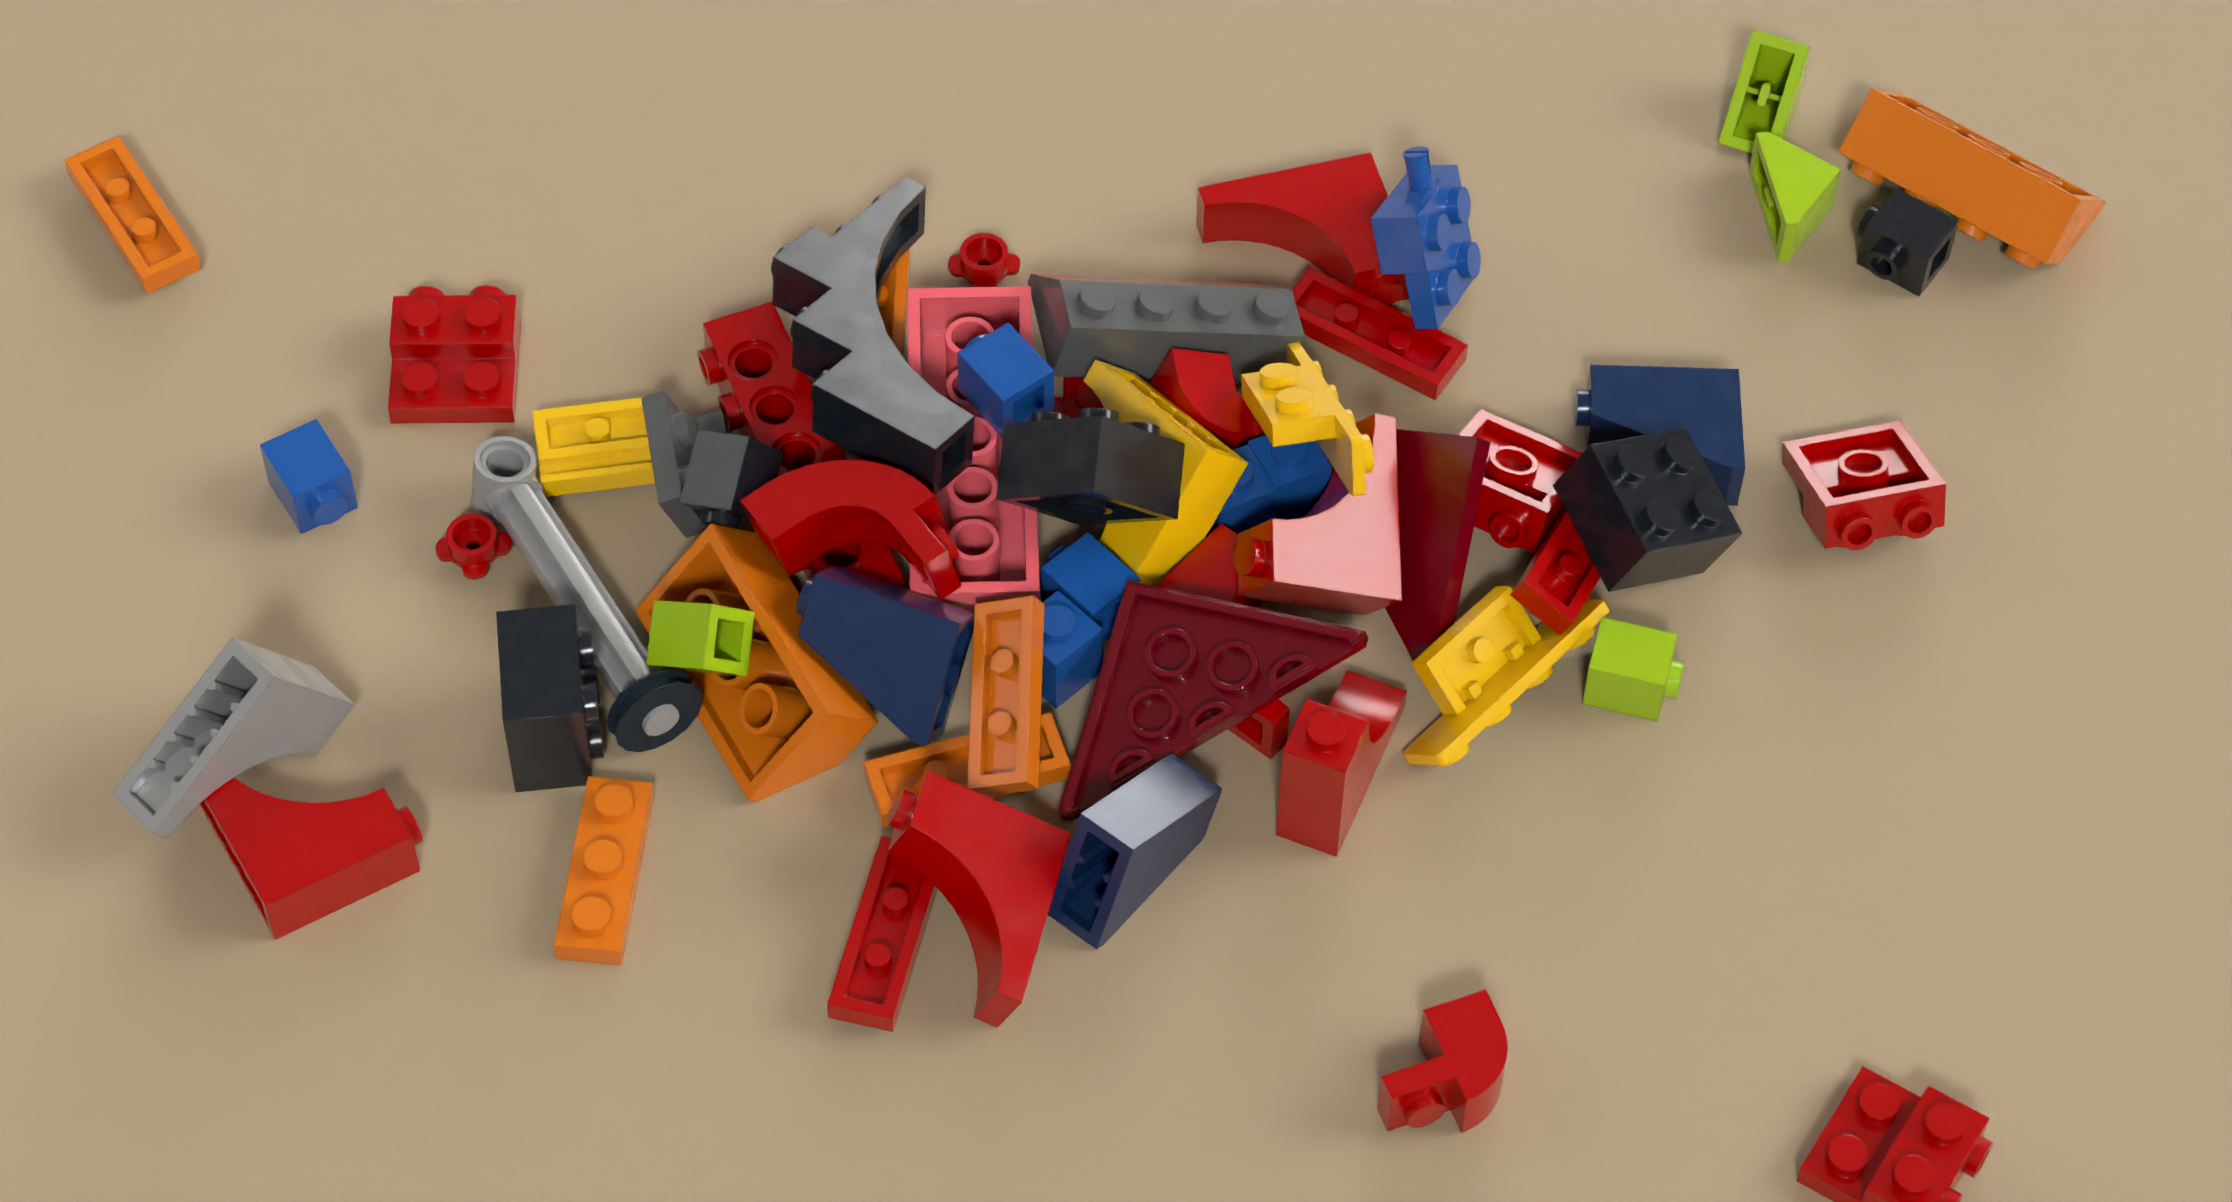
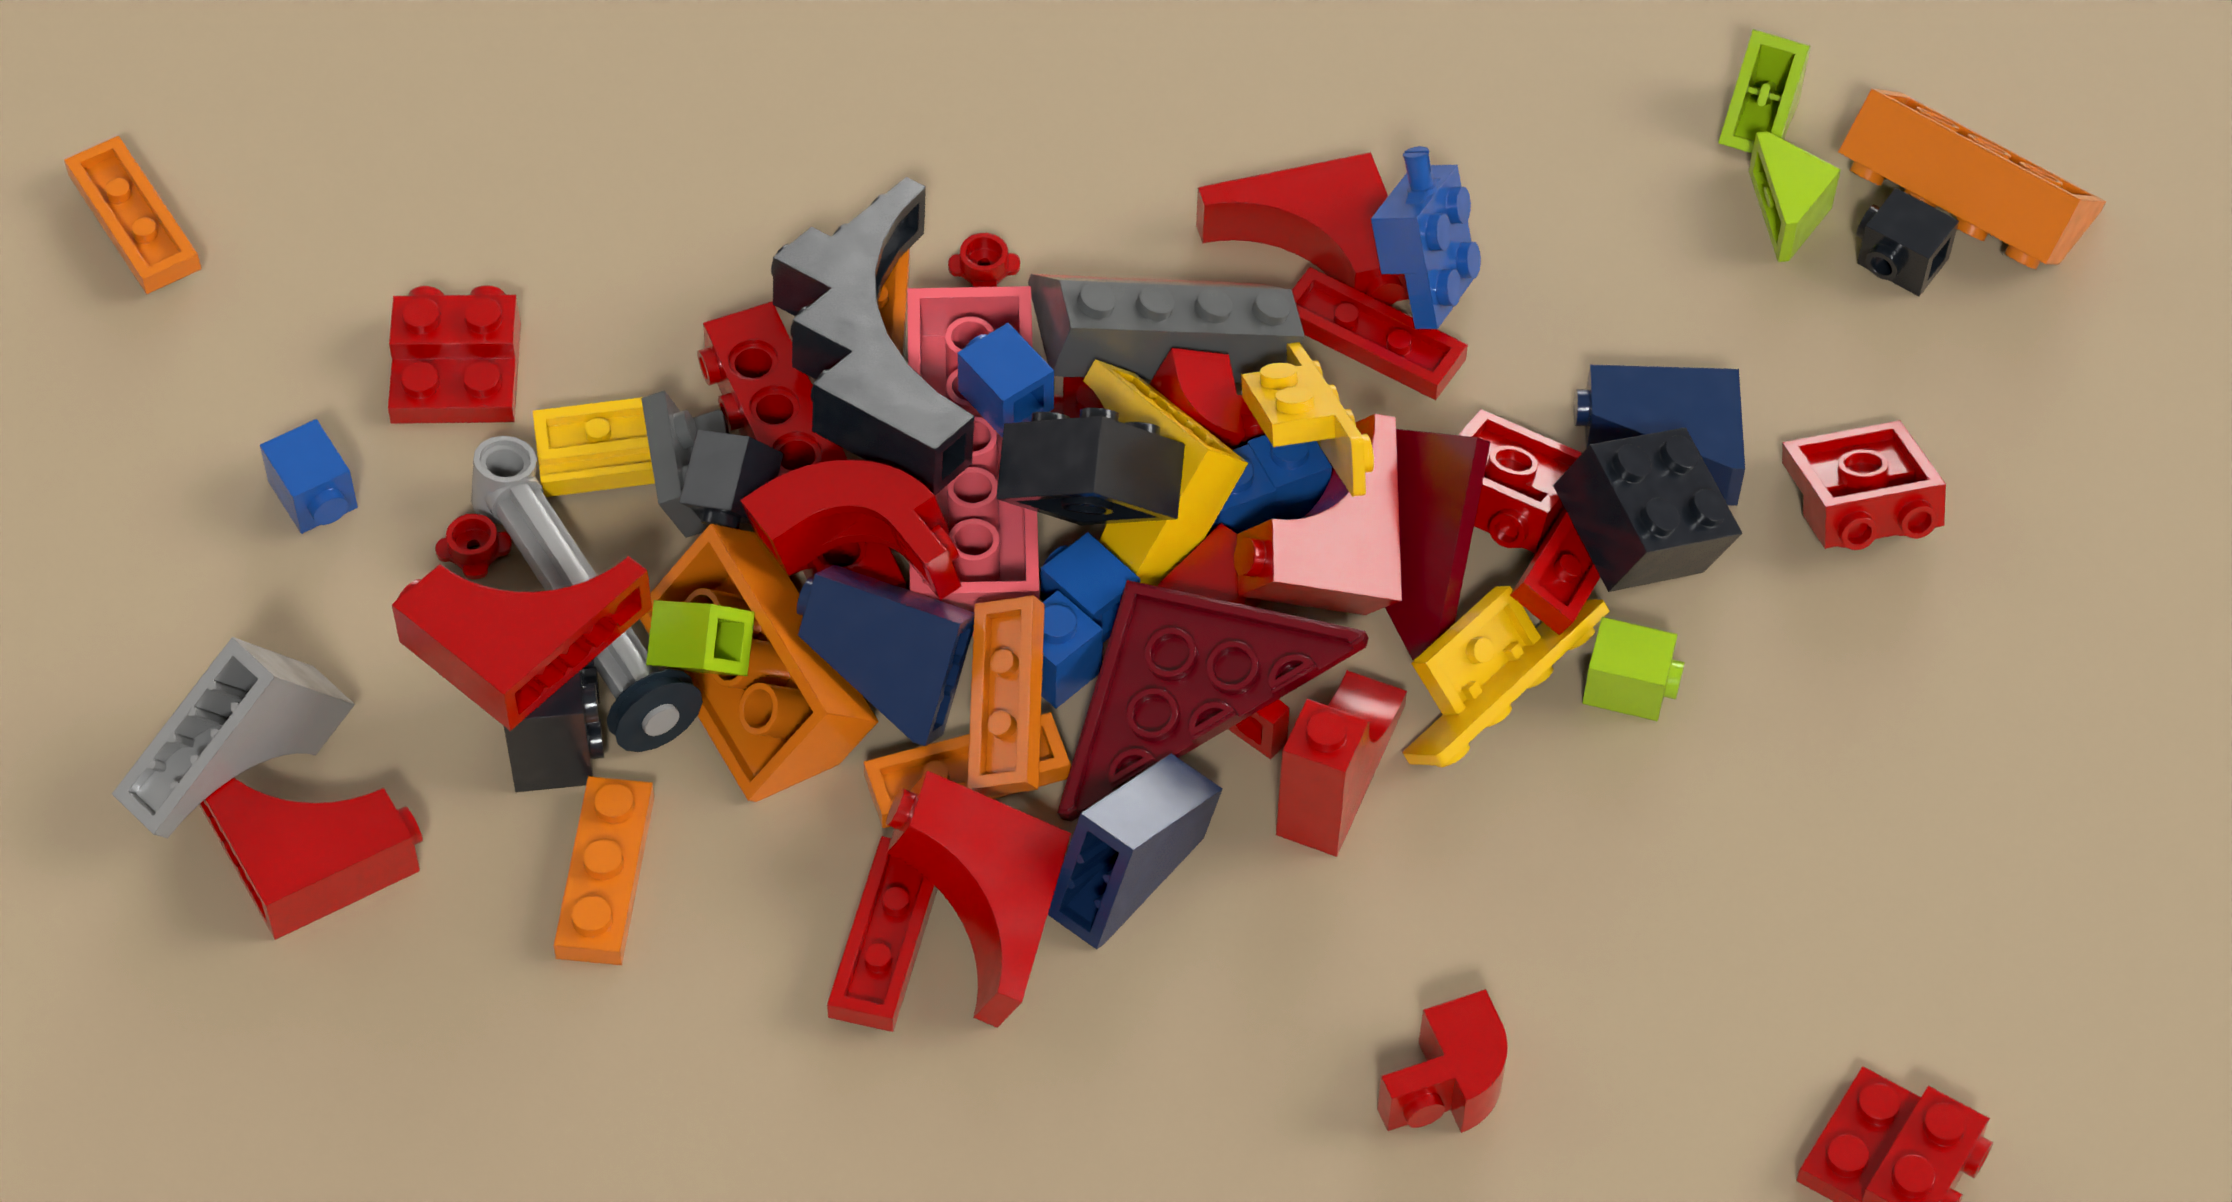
none -> red arch [391,556,652,731]

